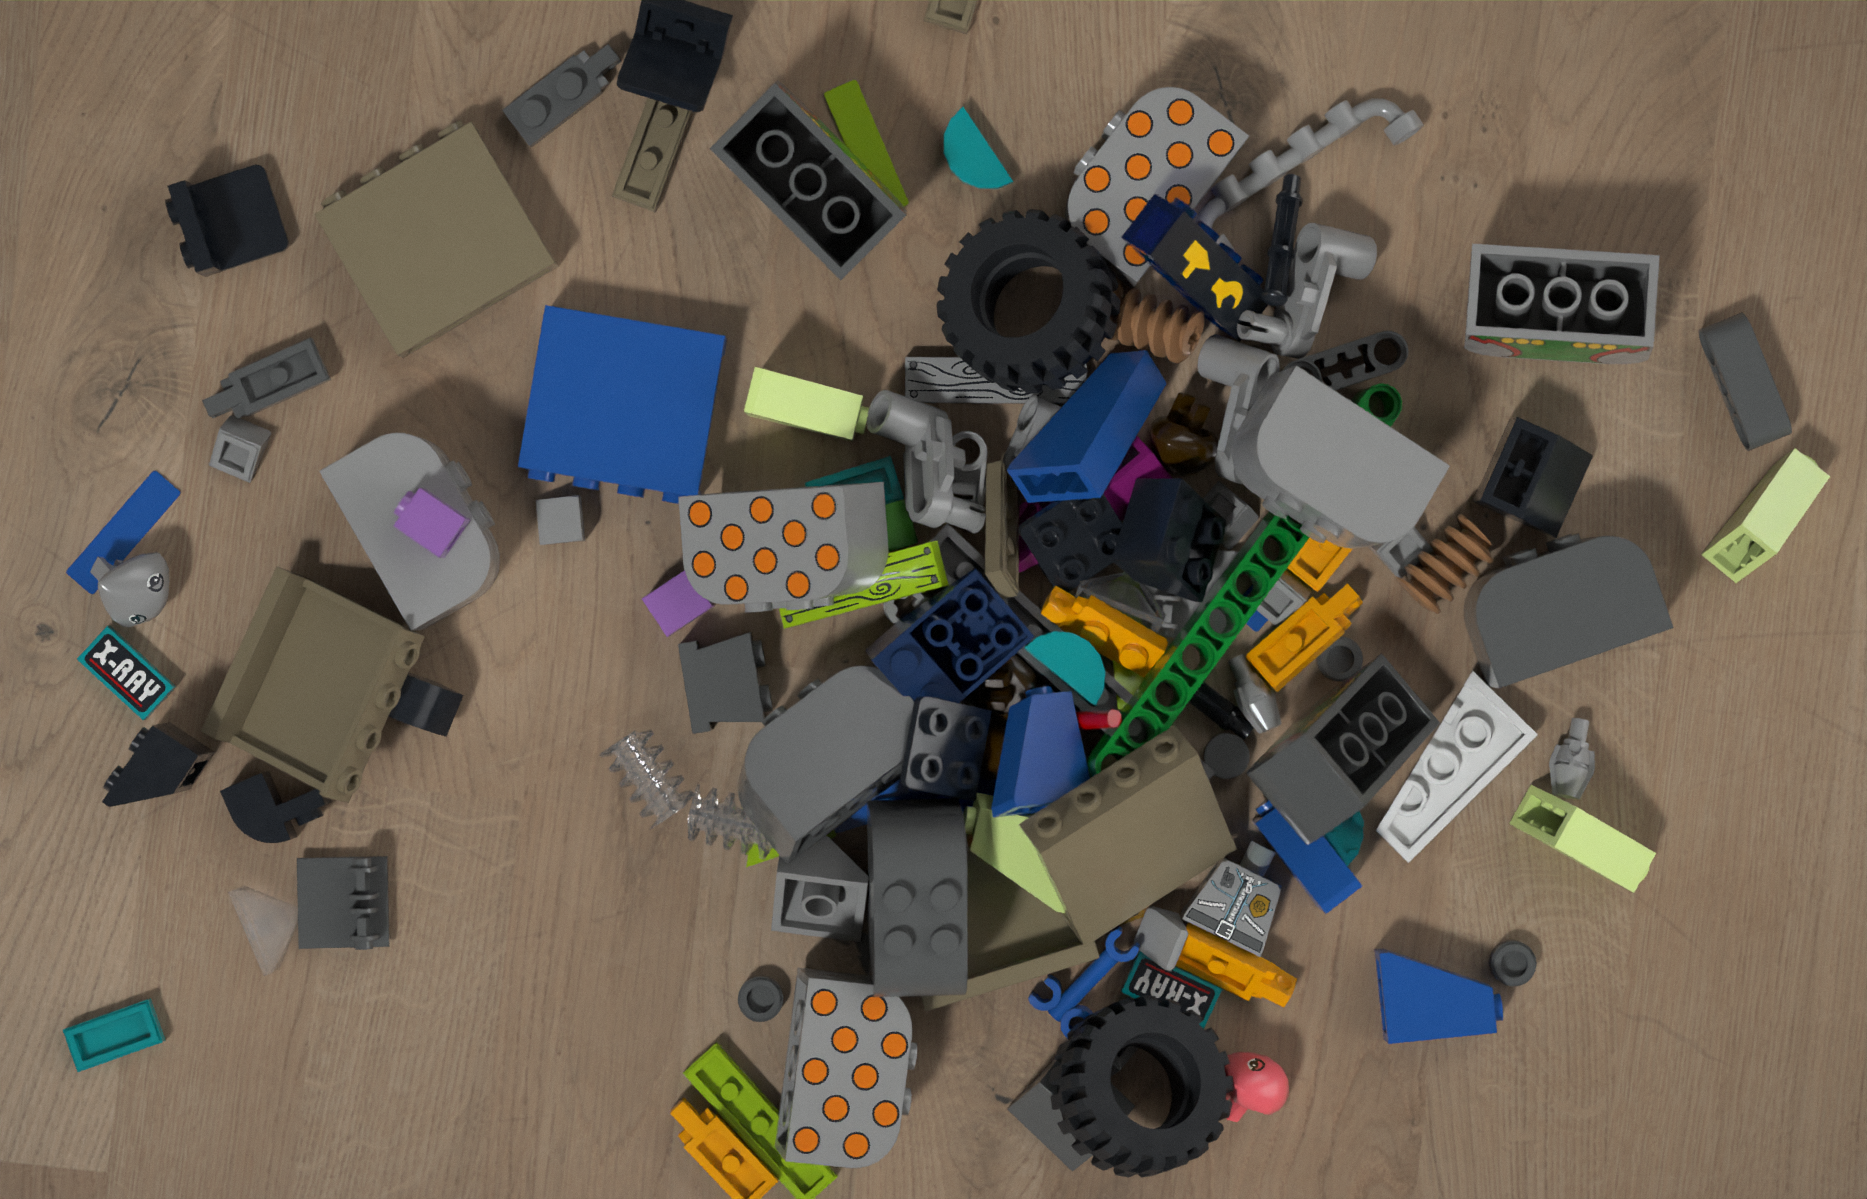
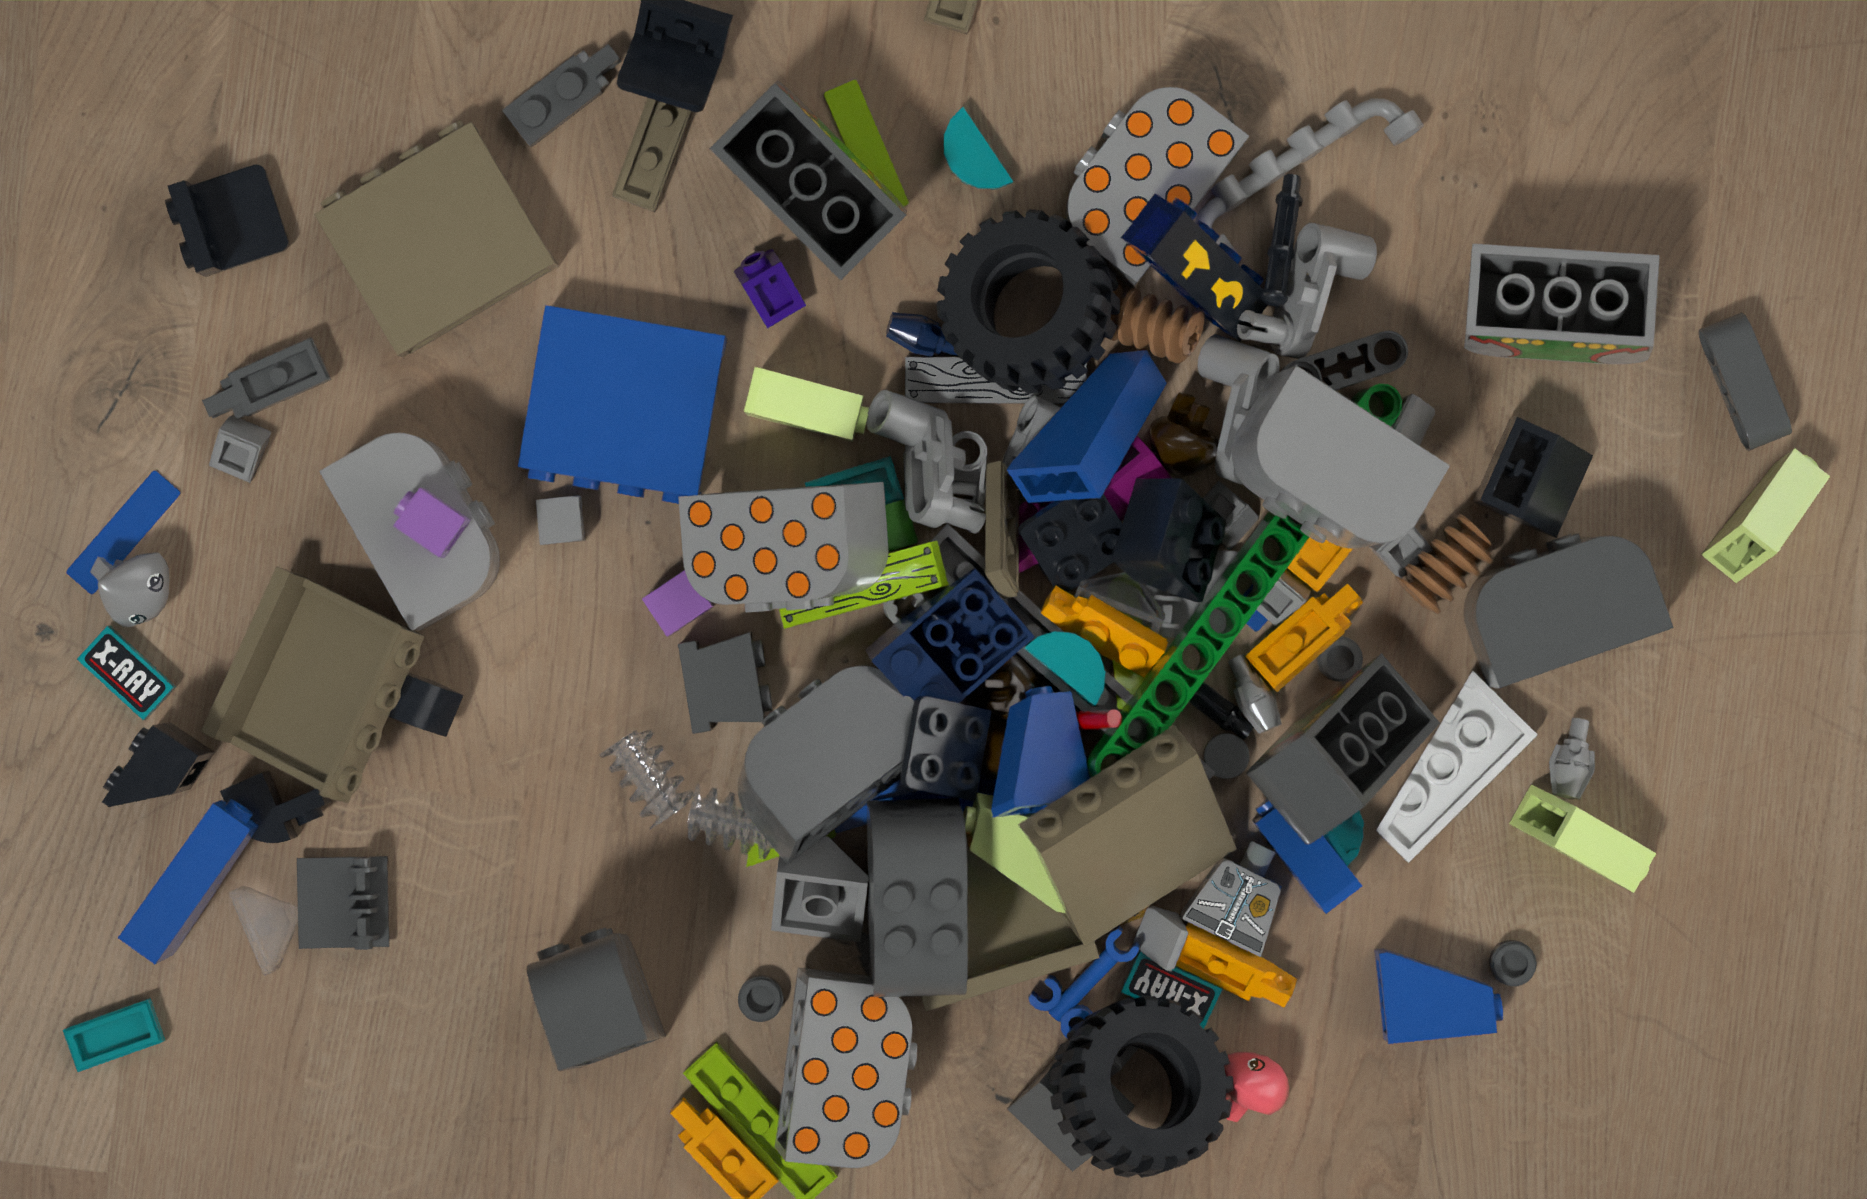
none -> blue slope [118,799,259,964]
none -> dark grey brick [527,928,666,1071]
none -> dark purple bracket [734,249,806,328]
none -> dark blue piece [886,312,959,357]
none -> light grey slope [1391,394,1435,446]

